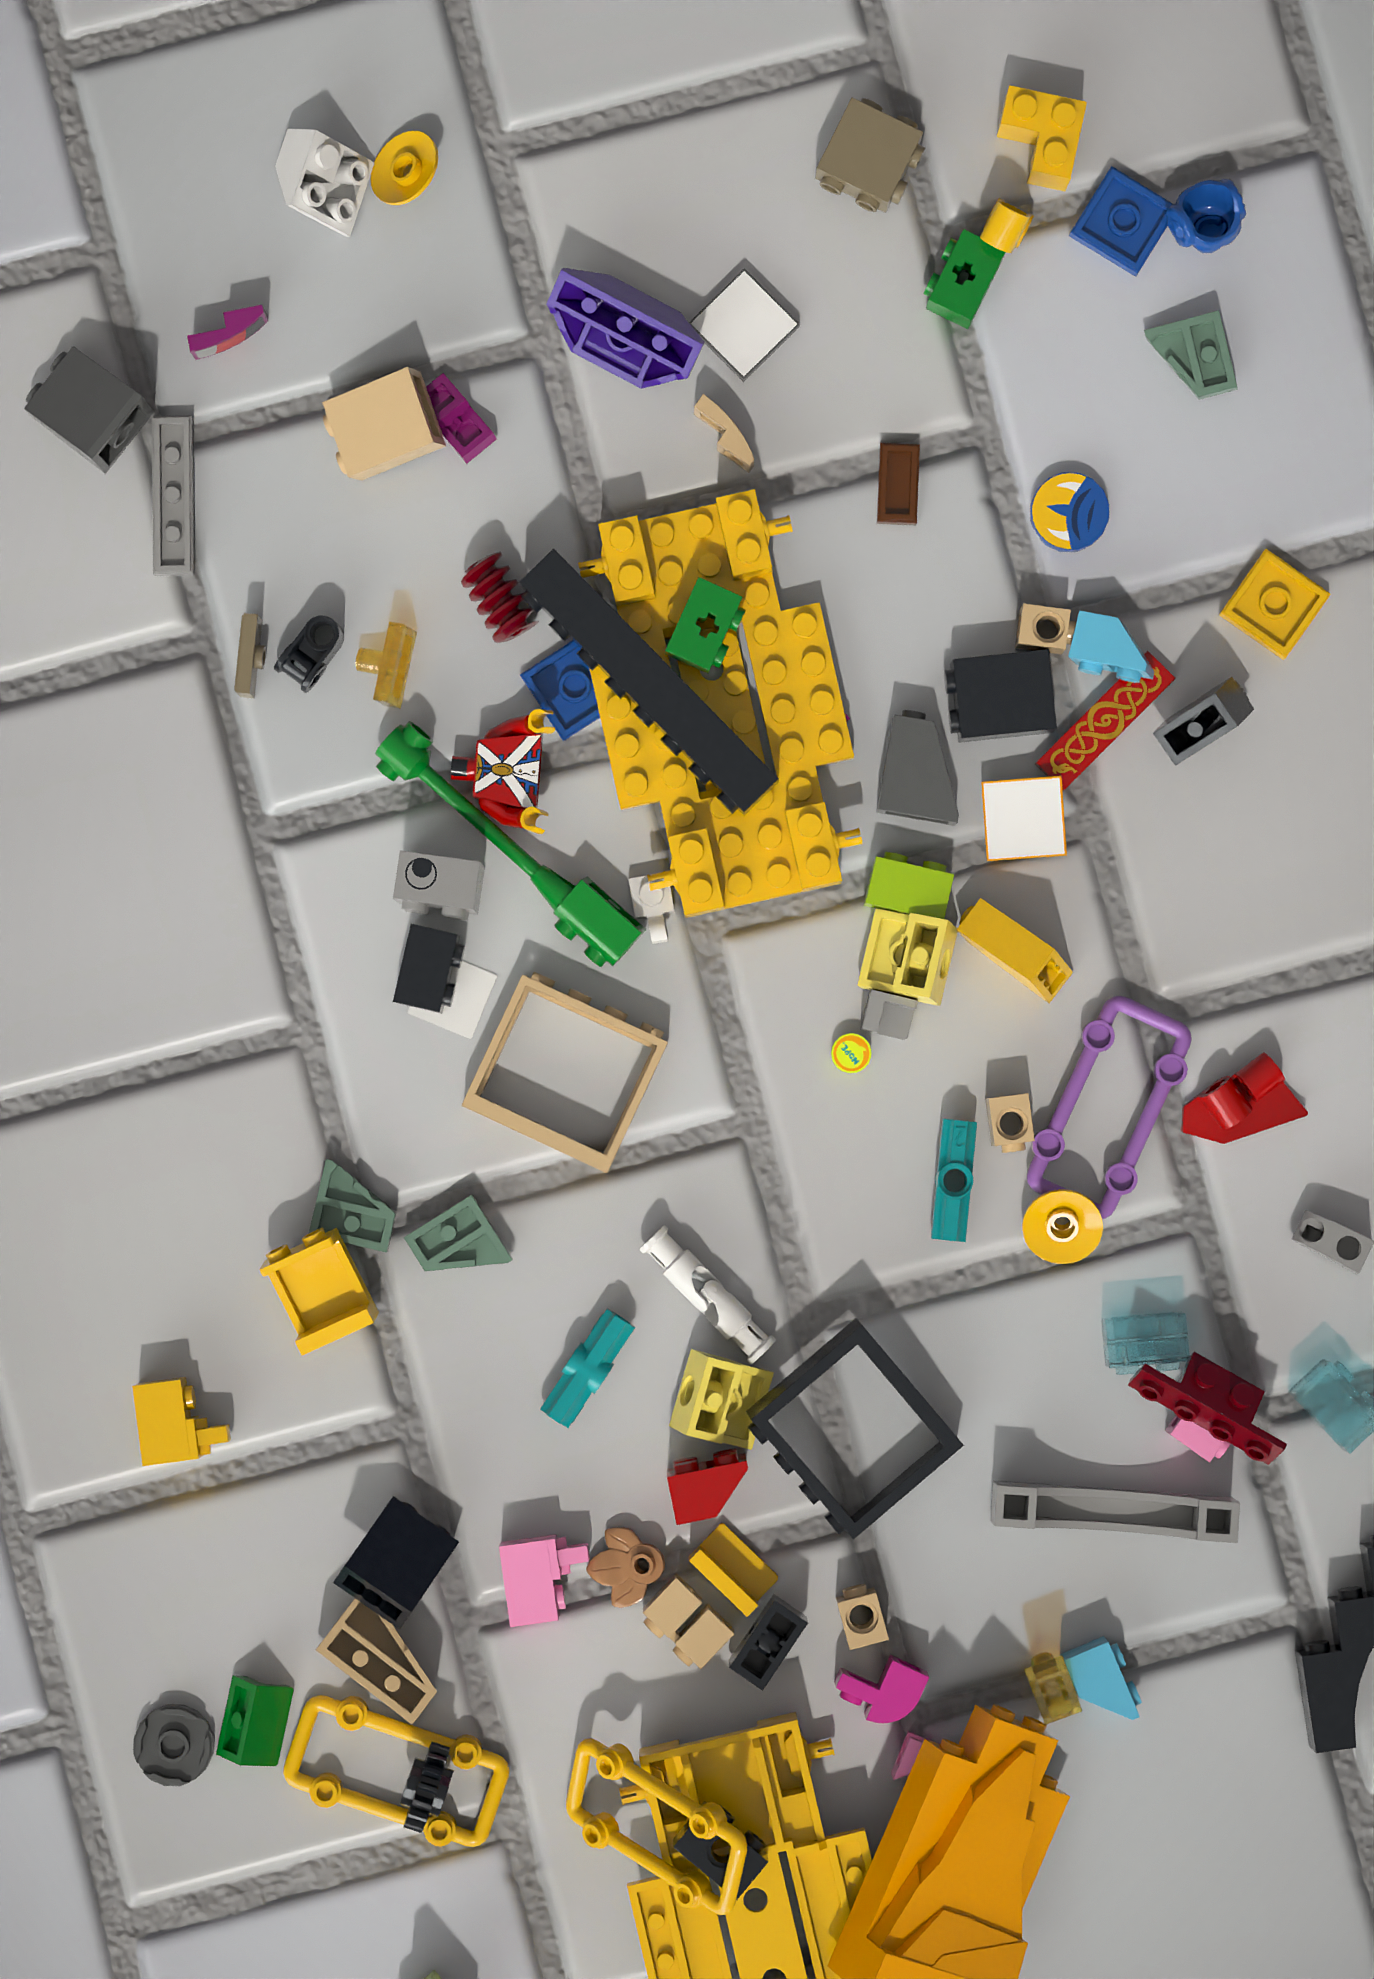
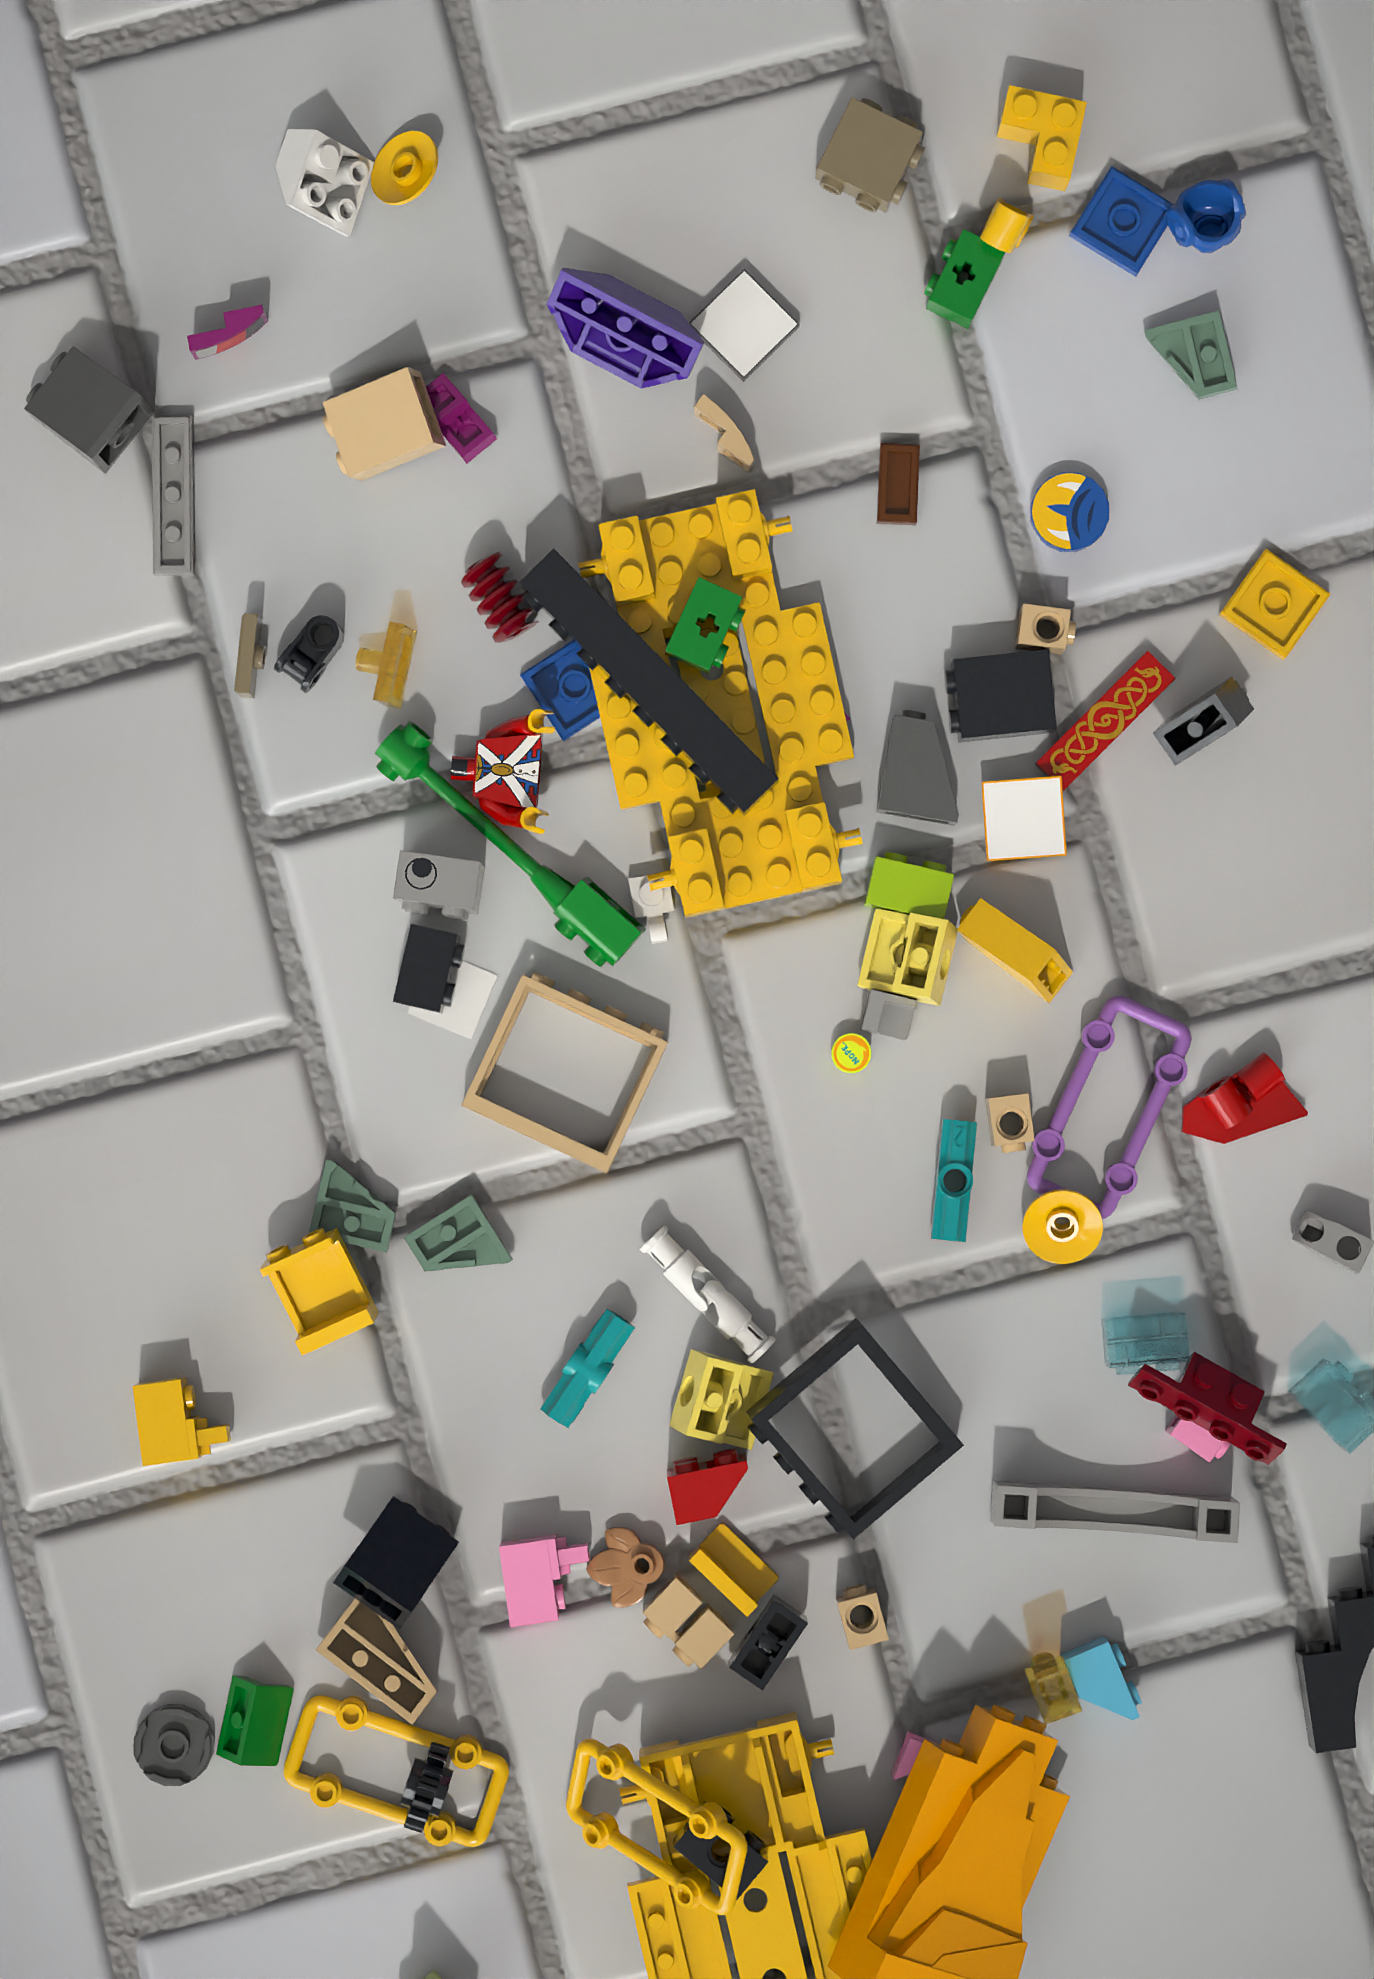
dark pink brick [834,1654,929,1723] -> none
medium azure slope [1068,610,1154,683] -> none

